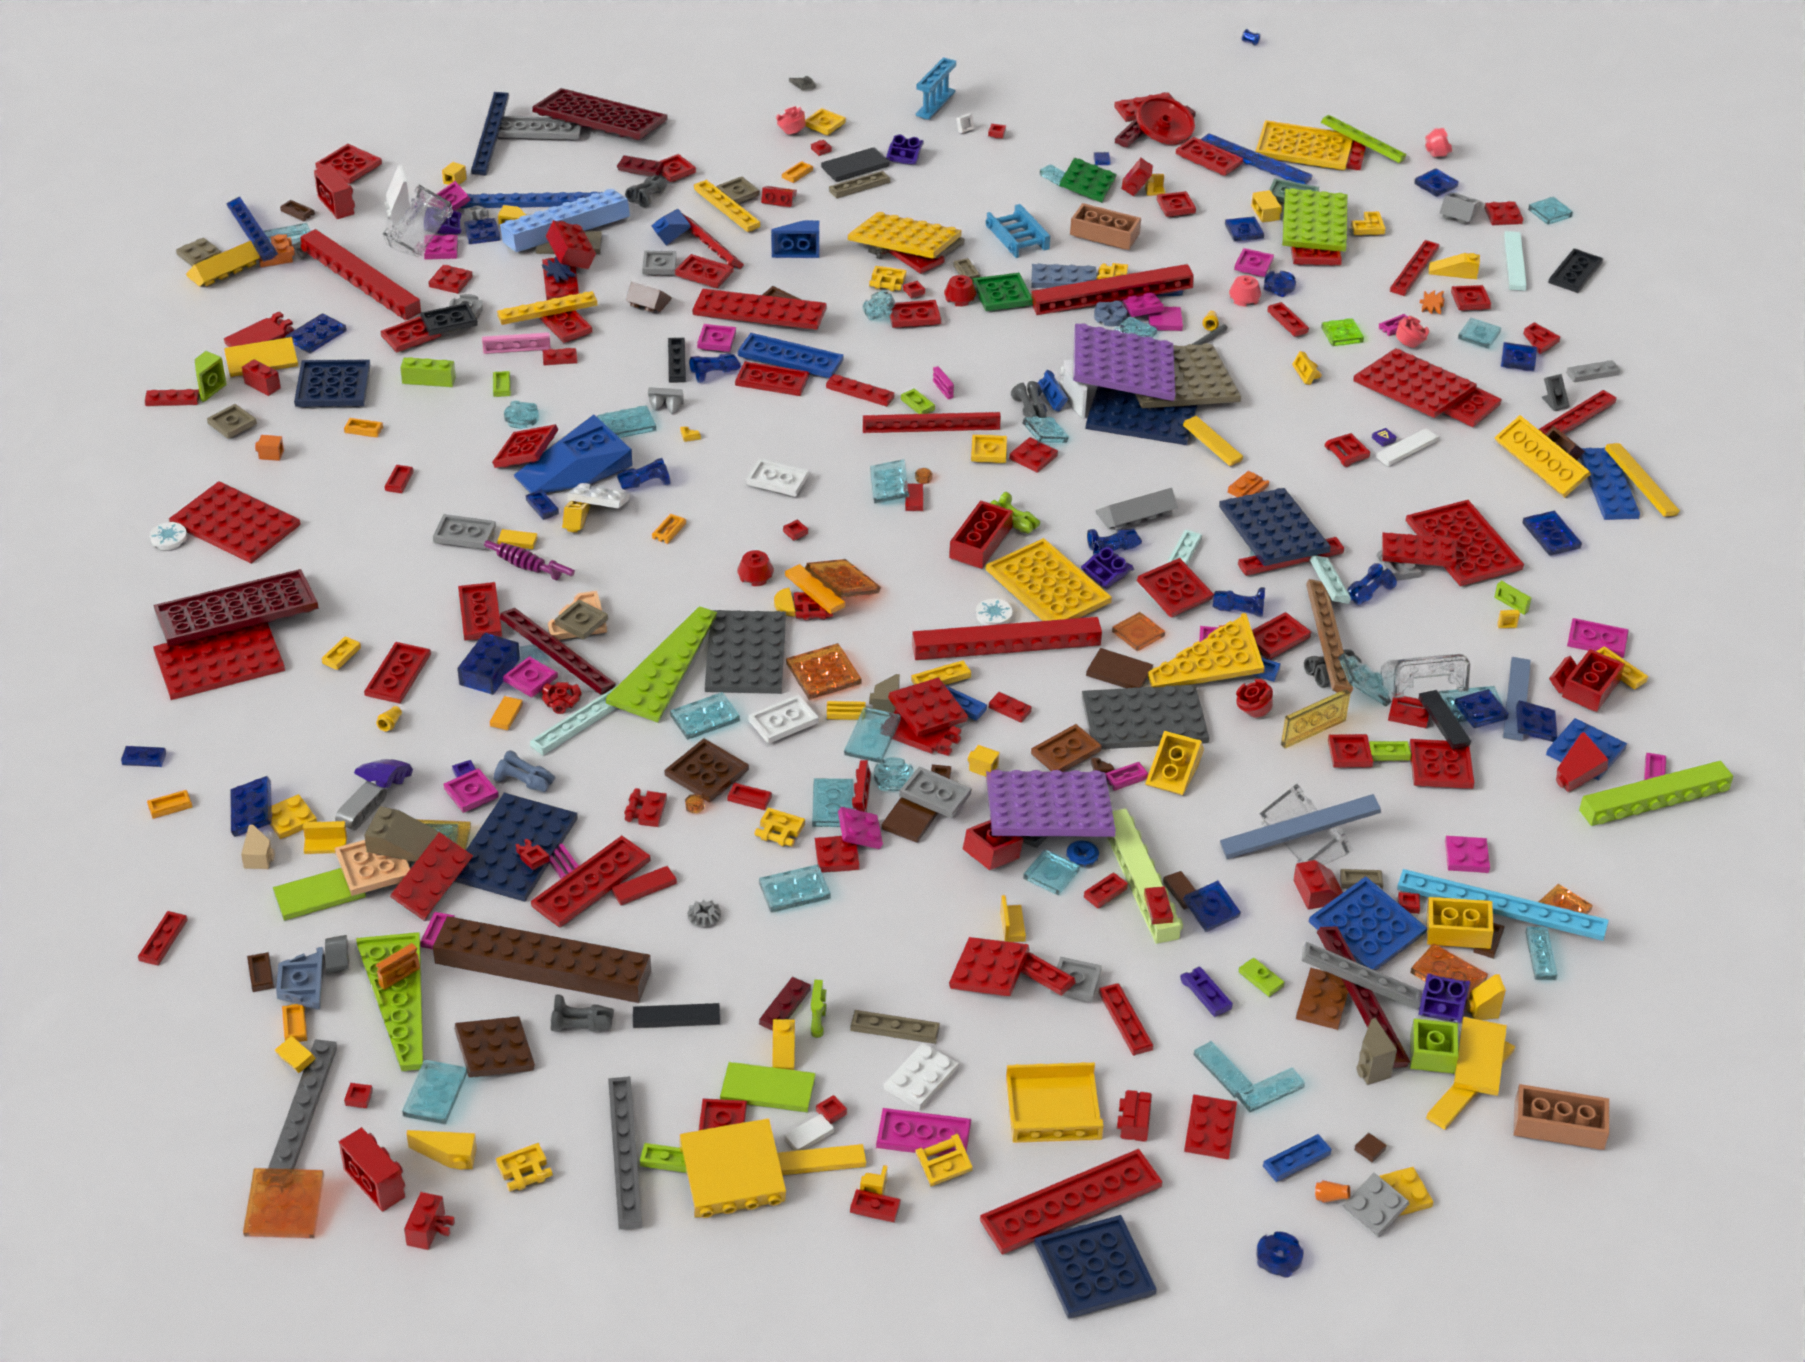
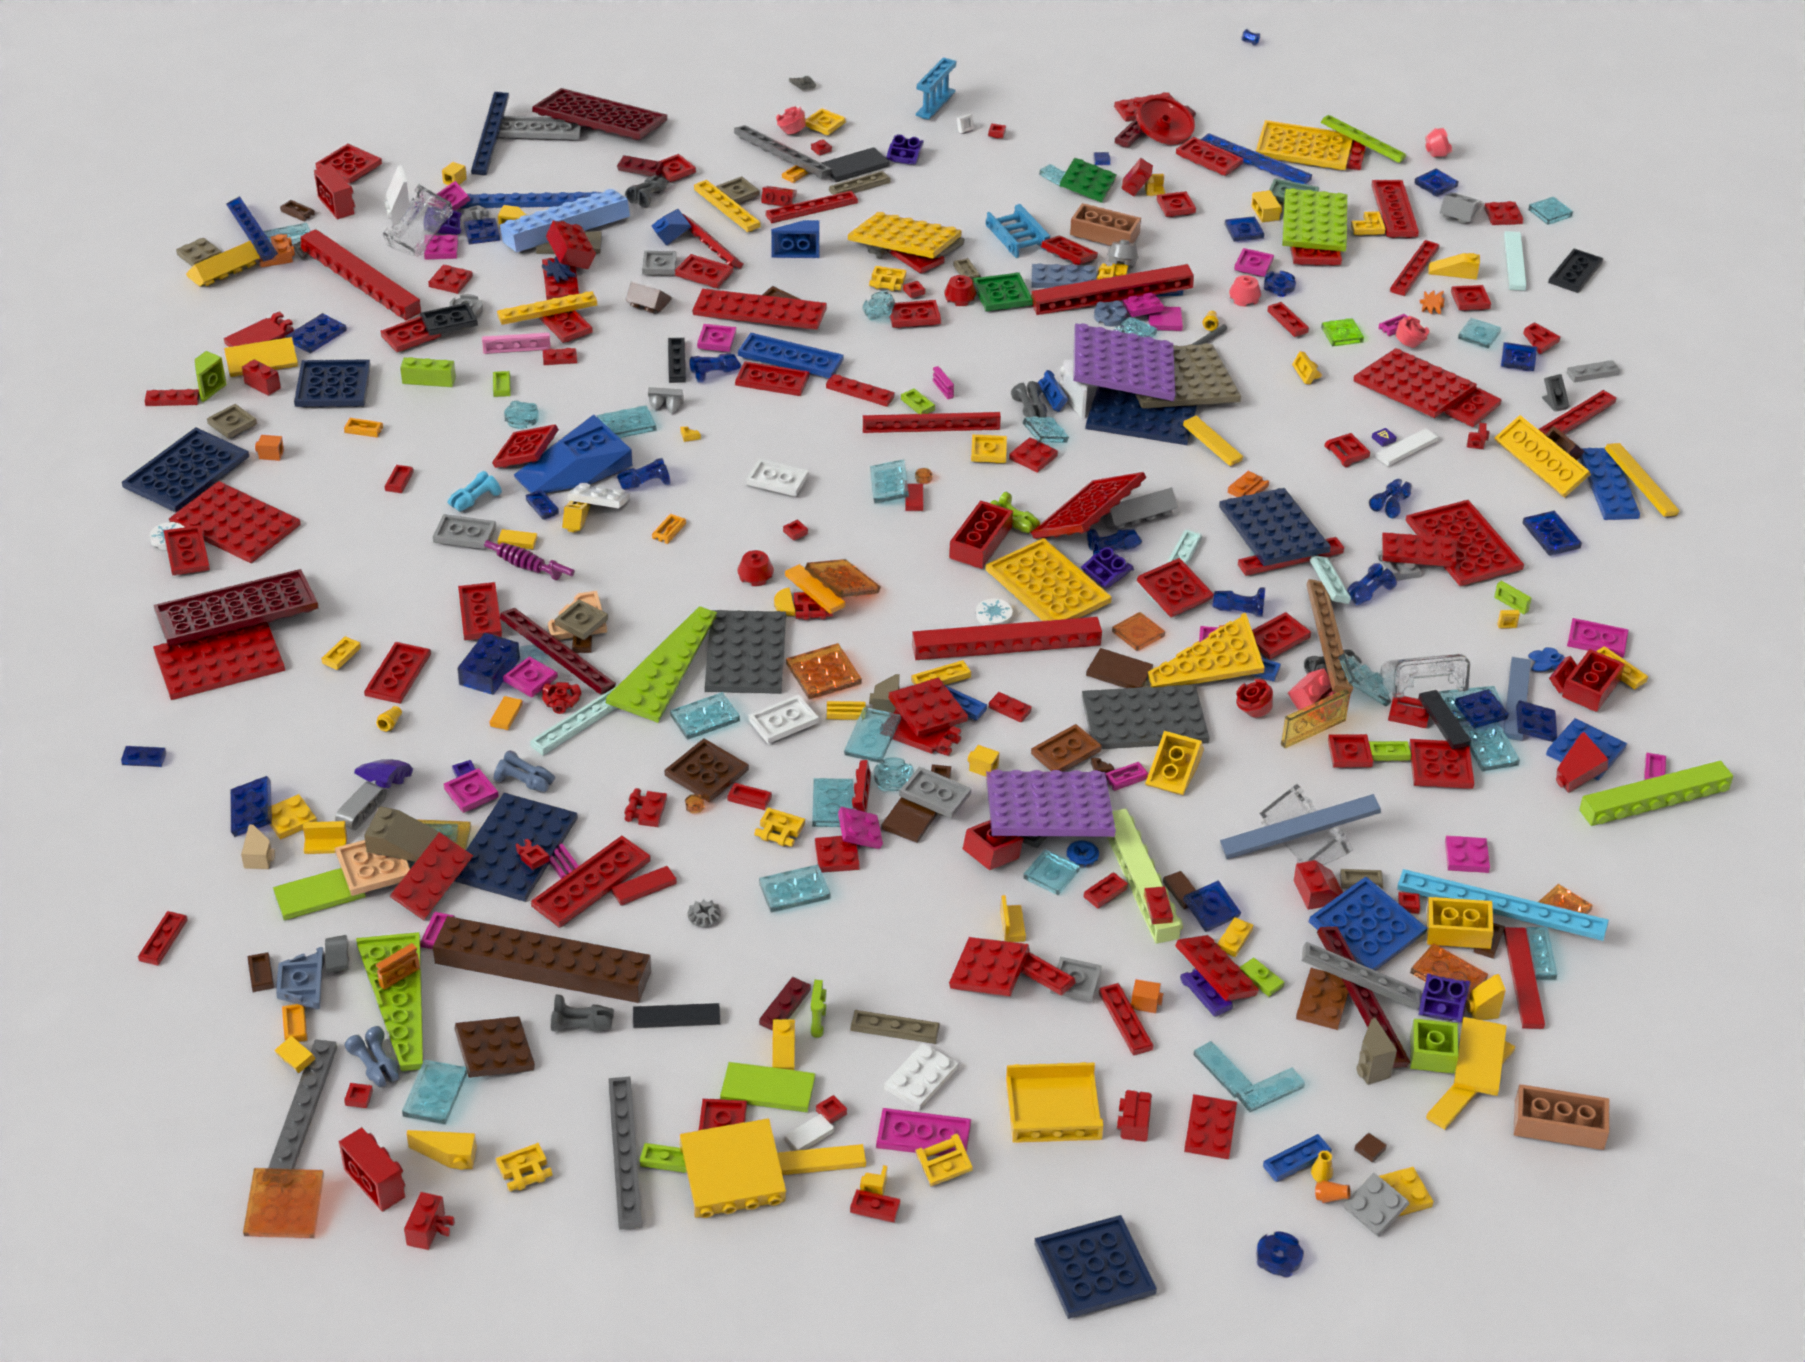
light orange tile [147,789,193,819] -> none
red plate [980,1148,1162,1255] -> none
none -> dark blue plate [121,427,249,513]
none -> red plate [163,525,210,576]
none -> sand blue piece [345,1026,399,1088]
none -> medium azure piece [447,471,502,512]
none -> reddish brown tile [572,635,592,653]
none -> flat silver plate [734,125,832,178]
none -> red tile [765,191,858,224]
none -> red plate [1030,472,1146,539]
none -> red plate [1041,235,1098,265]
none -> light grey cone [1107,240,1139,265]
none -> orange brick [1131,979,1164,1013]
none -> red plate [1175,935,1259,1001]
none -> yellow plate [1217,917,1254,957]
none -> coral slope [1288,668,1343,721]
none -> yellow cone [1311,1151,1333,1182]
none -> clear blue piece [1369,478,1412,518]
none -> red plate [1371,180,1419,238]
none -> clear light blue plate [1462,720,1520,771]
none -> red bracket [1466,423,1489,449]
none -> red tile [1503,927,1545,1029]
none -> blue plate [1528,647,1565,671]

